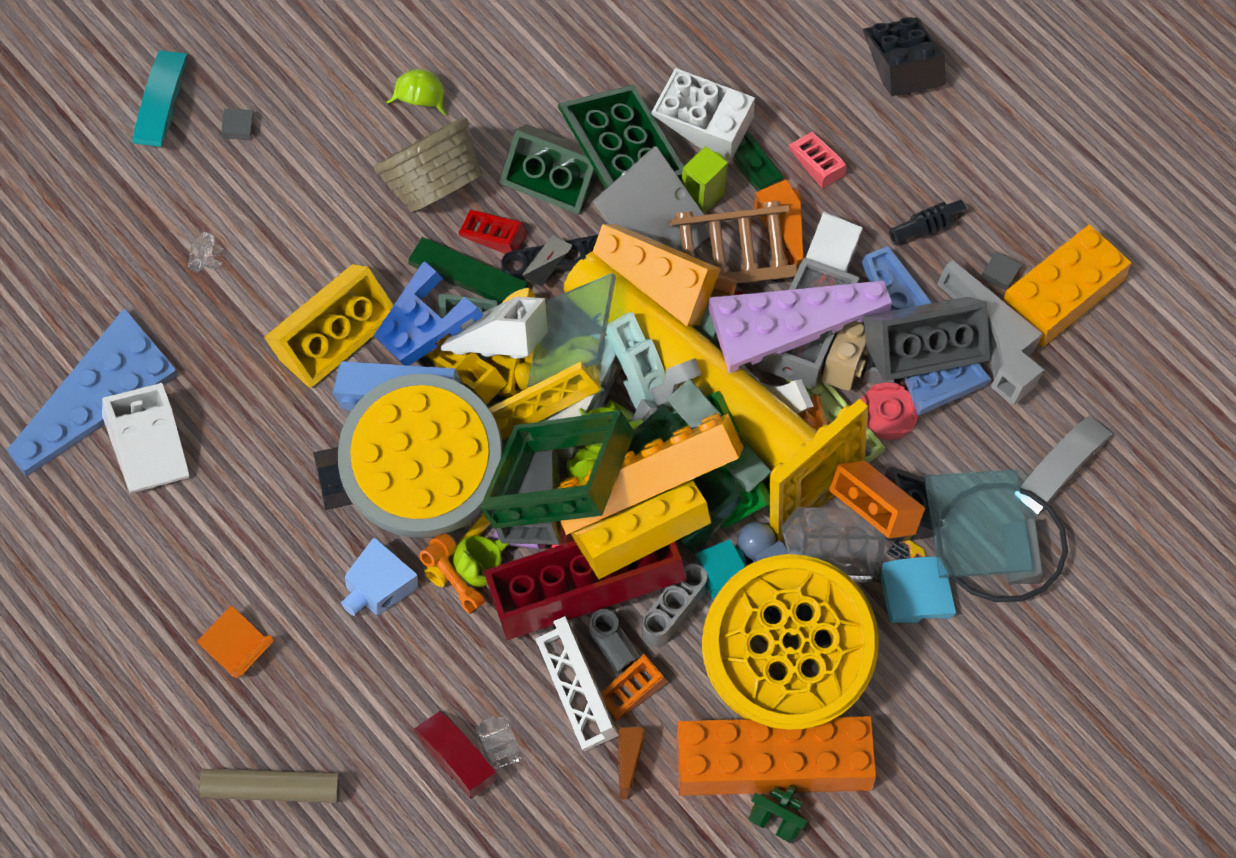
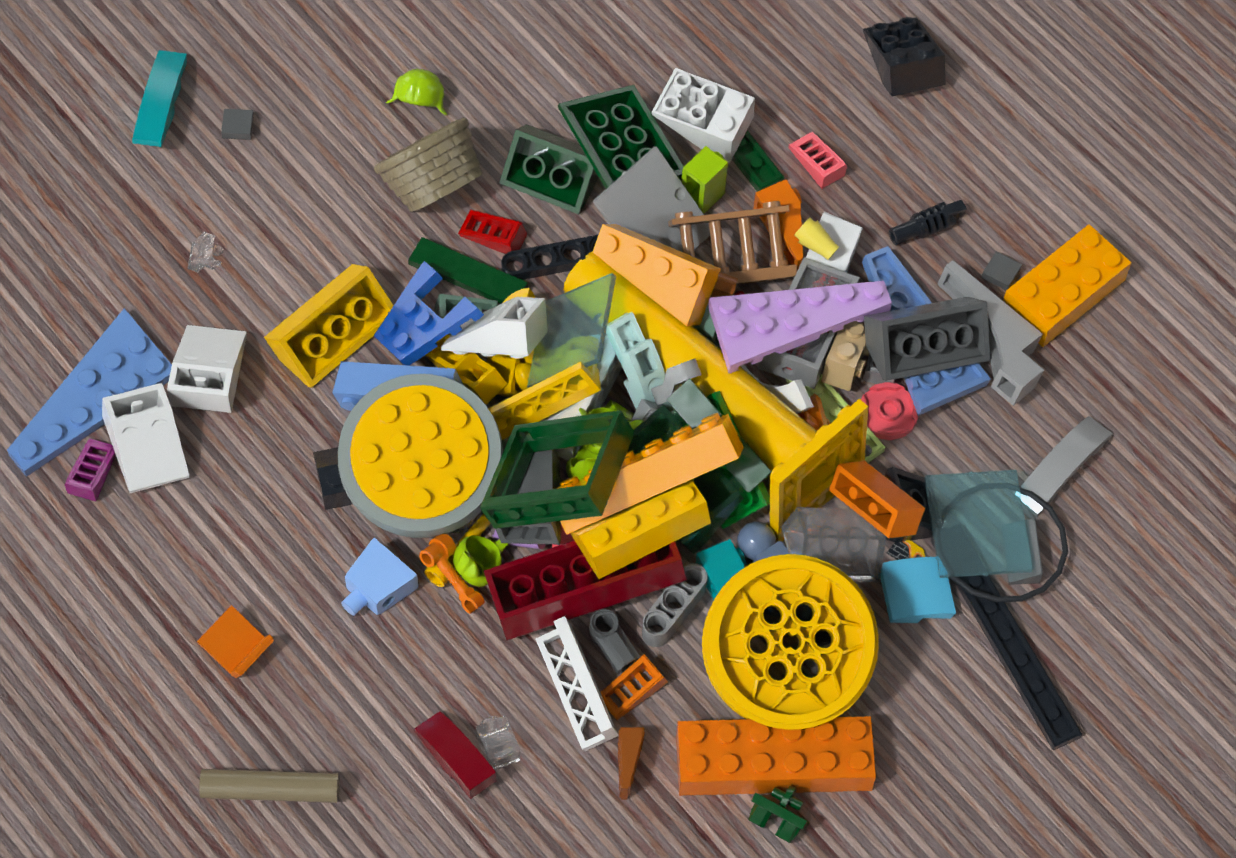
clear smoke sticker [523,235,572,286] -> none
none -> magenta slope [65,438,116,502]
none -> white slope [167,325,247,413]
none -> light yellow cone [794,218,839,260]
none -> black tile [931,525,1082,751]

